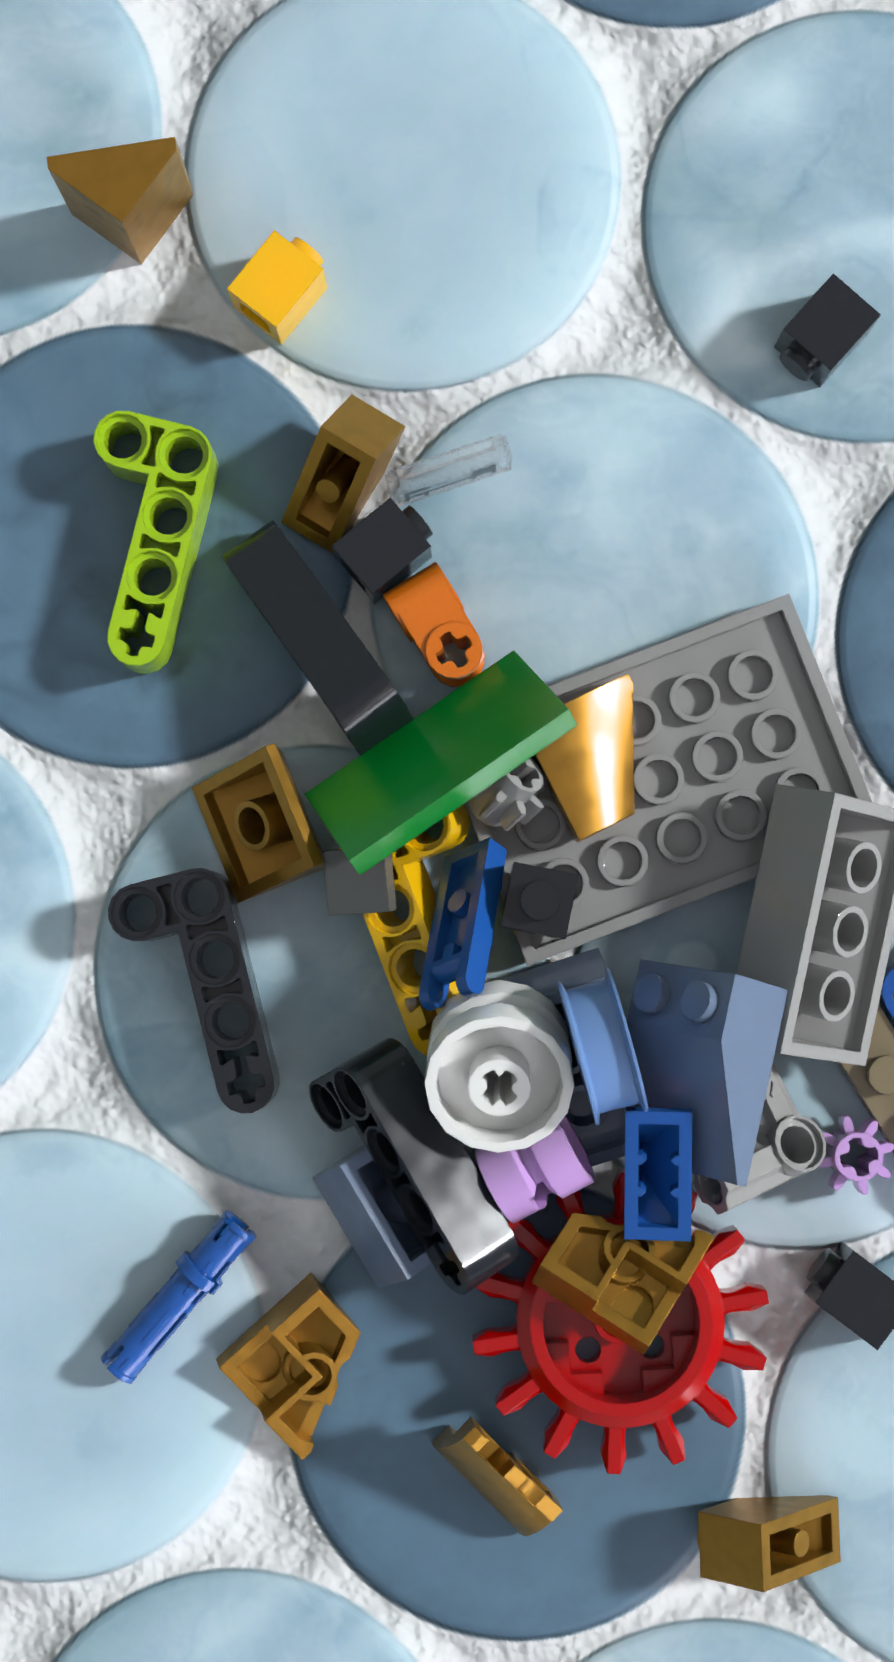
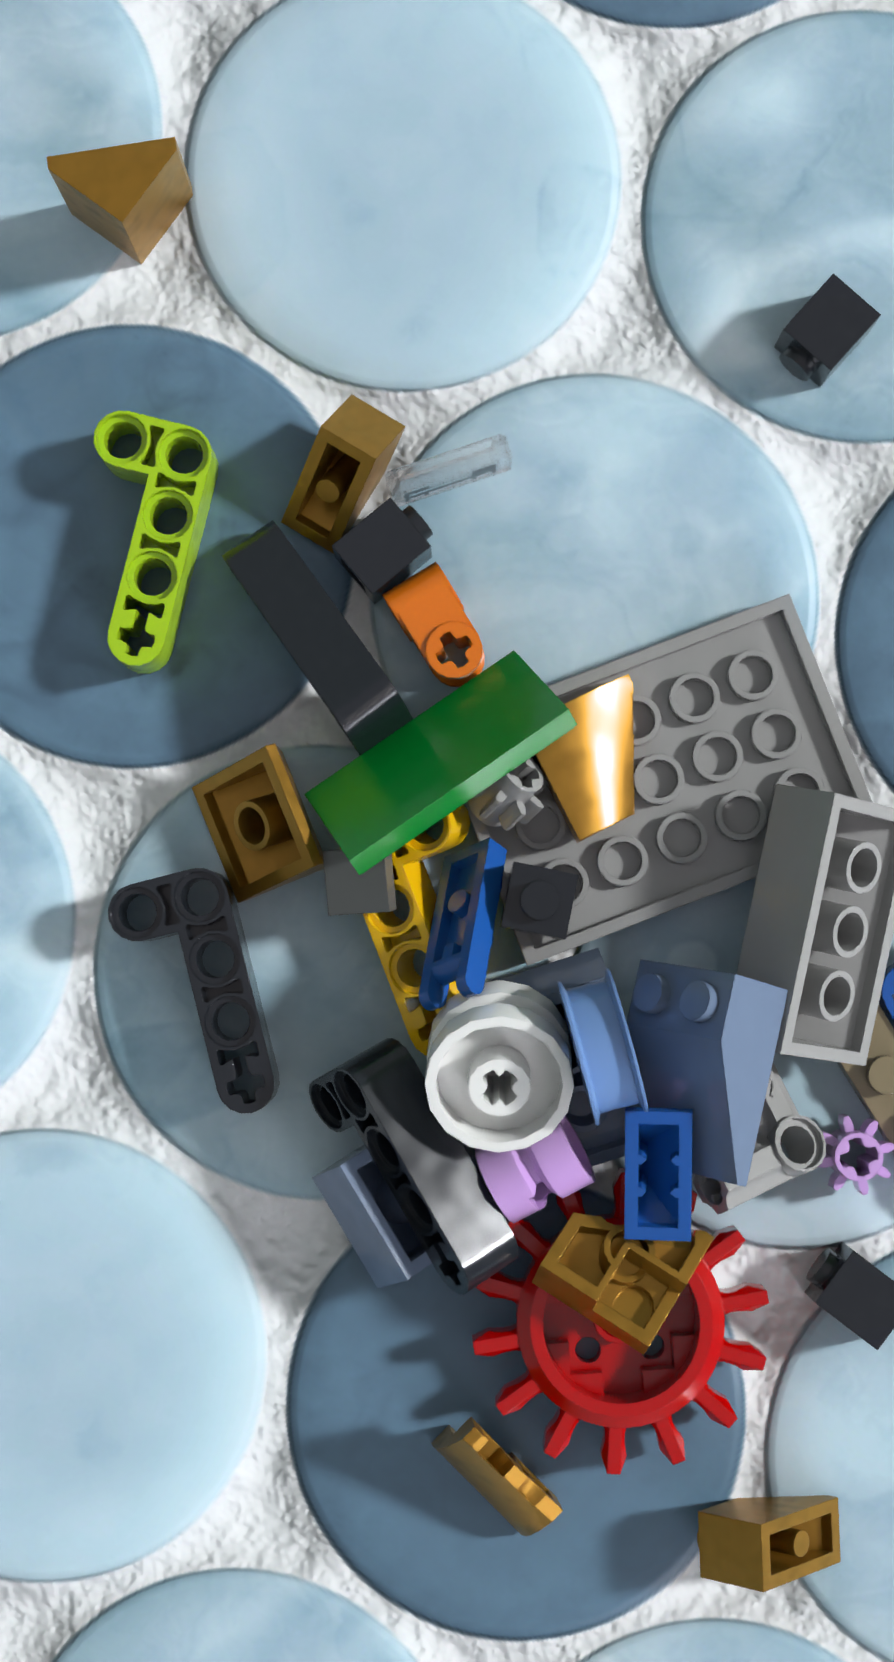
blue pin [101,1210,256,1384] -> none
pearl gold slope [216,1272,361,1460] -> none
yellow brick [227,230,327,345] -> none

